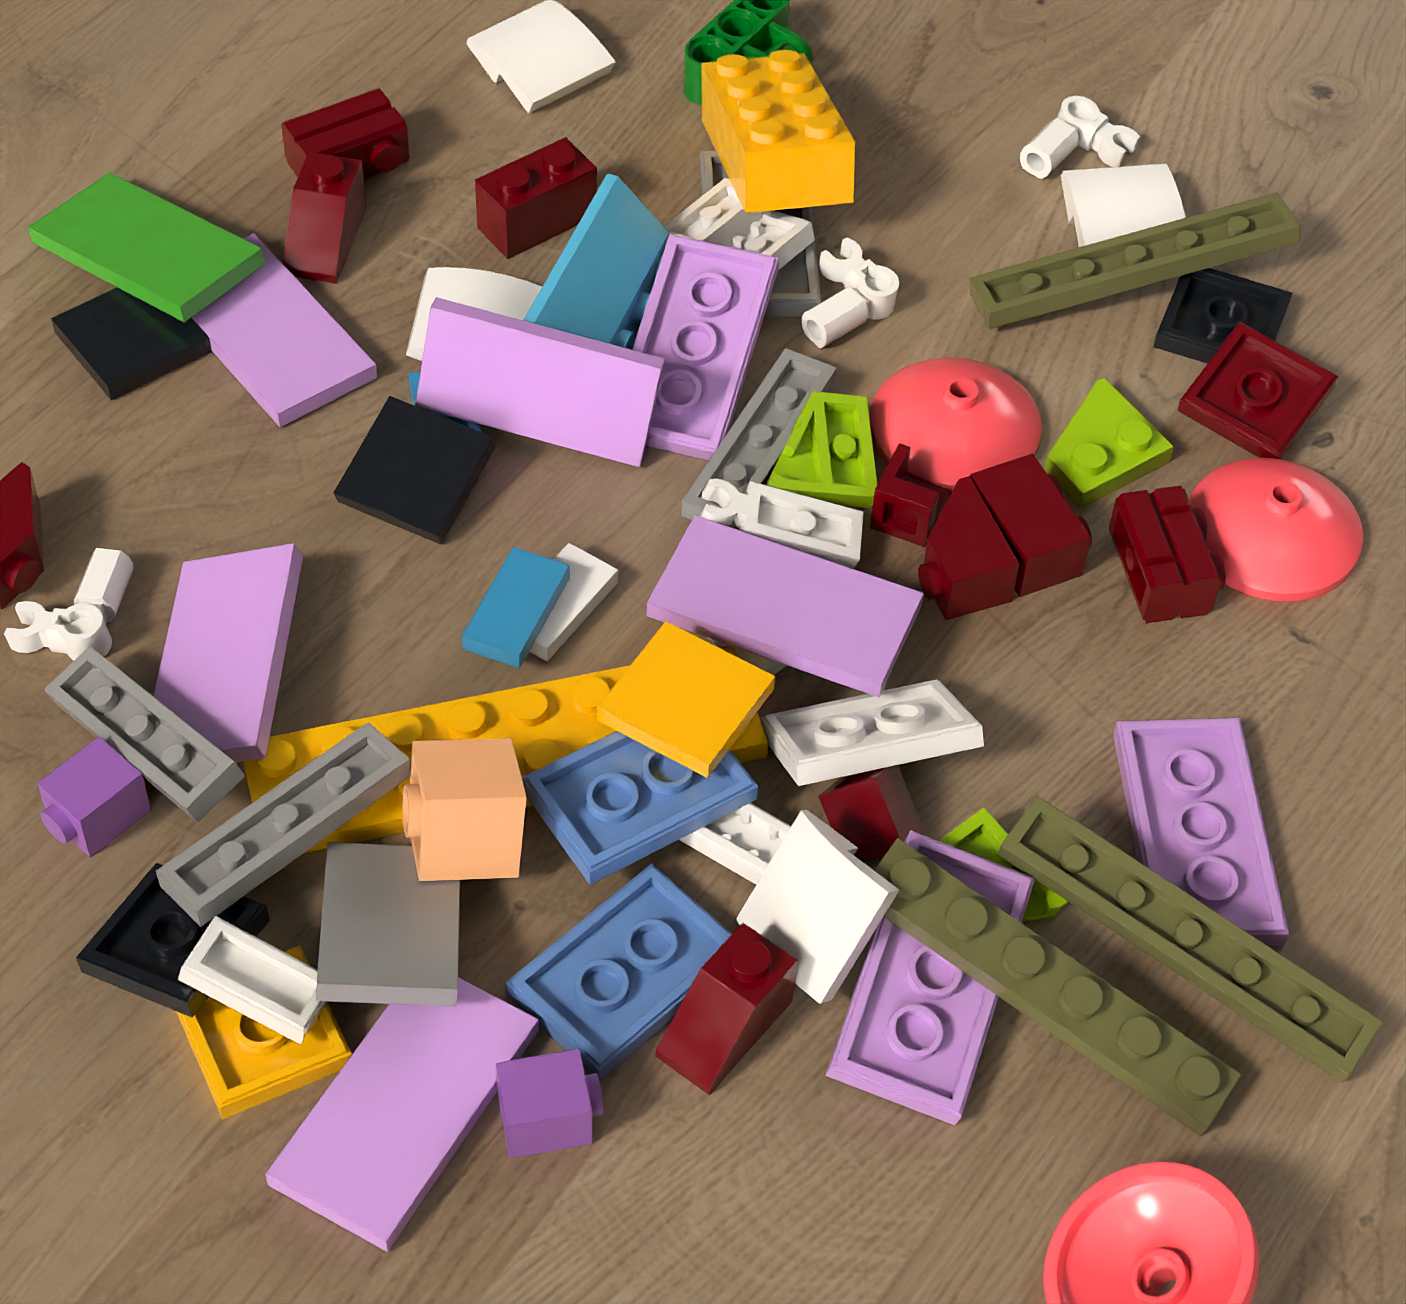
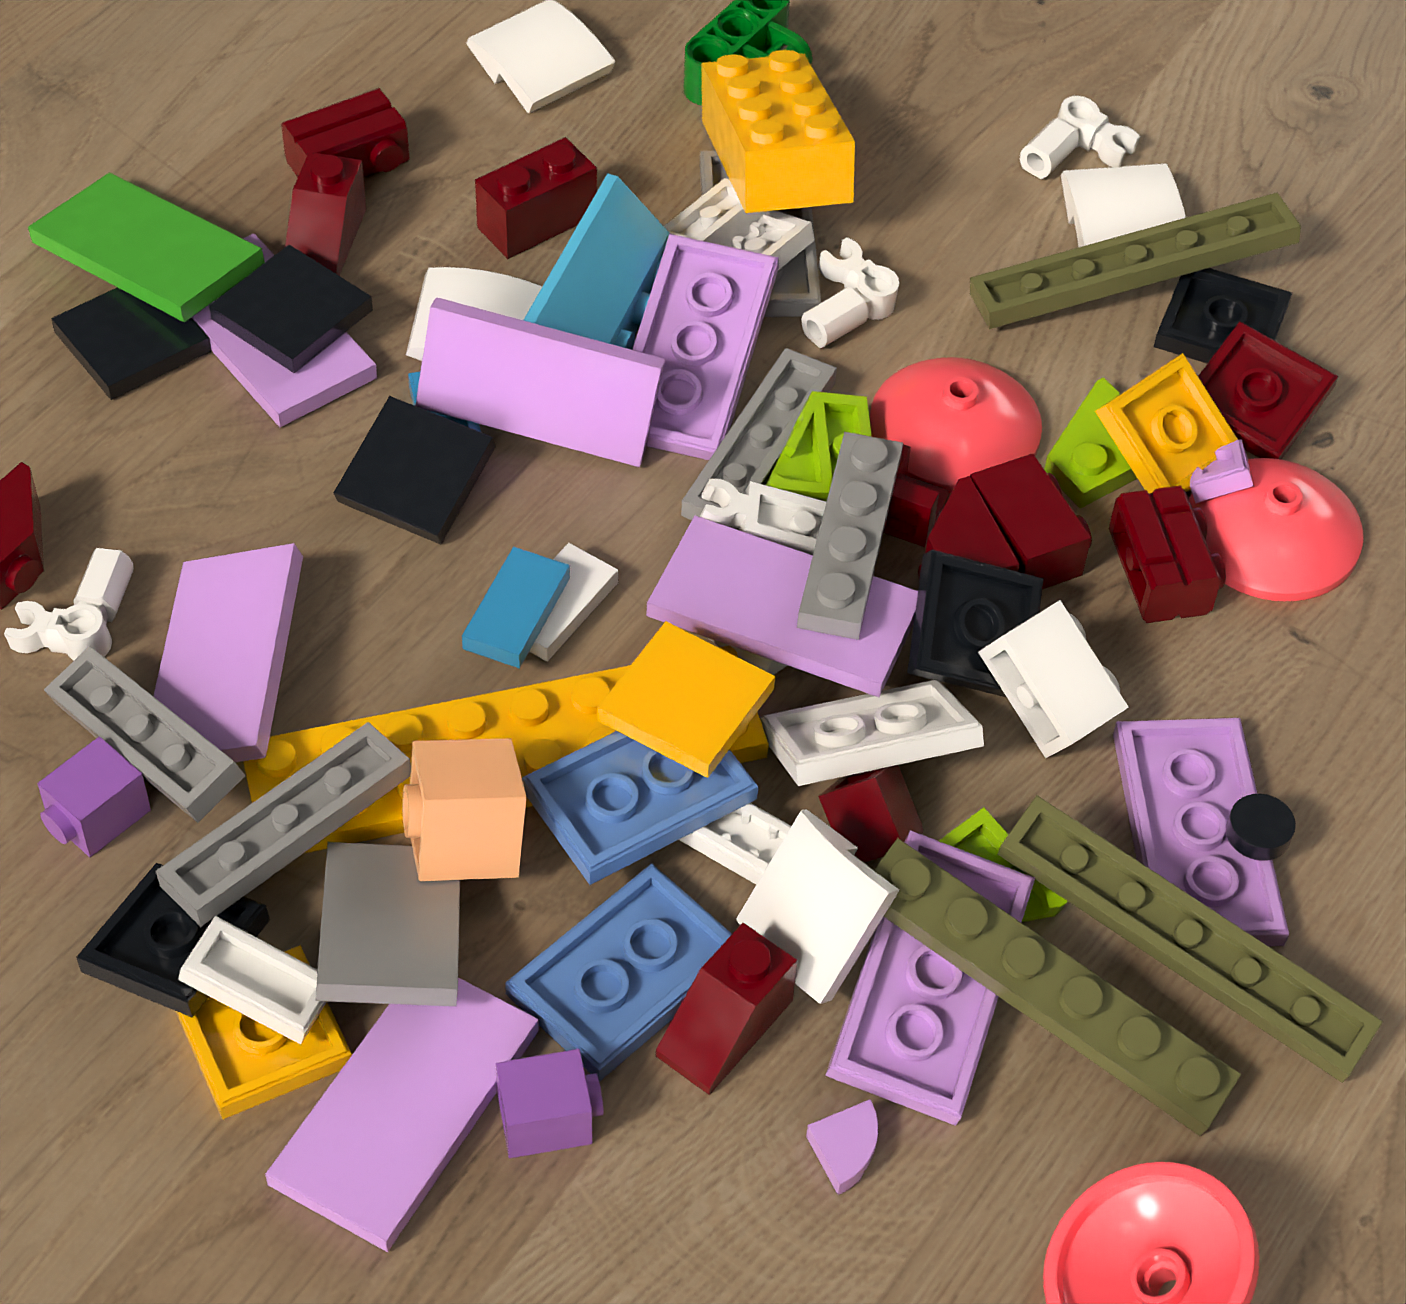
none -> black tile [209,245,373,373]
none -> light grey plate [797,432,903,640]
none -> lavender tile [806,1099,878,1195]
none -> black tile [907,550,1044,698]
none -> white brick [978,600,1129,758]
none -> yellow tile [1095,353,1238,493]
none -> lavender tile [1190,440,1254,503]
none -> black tile [1226,794,1296,861]

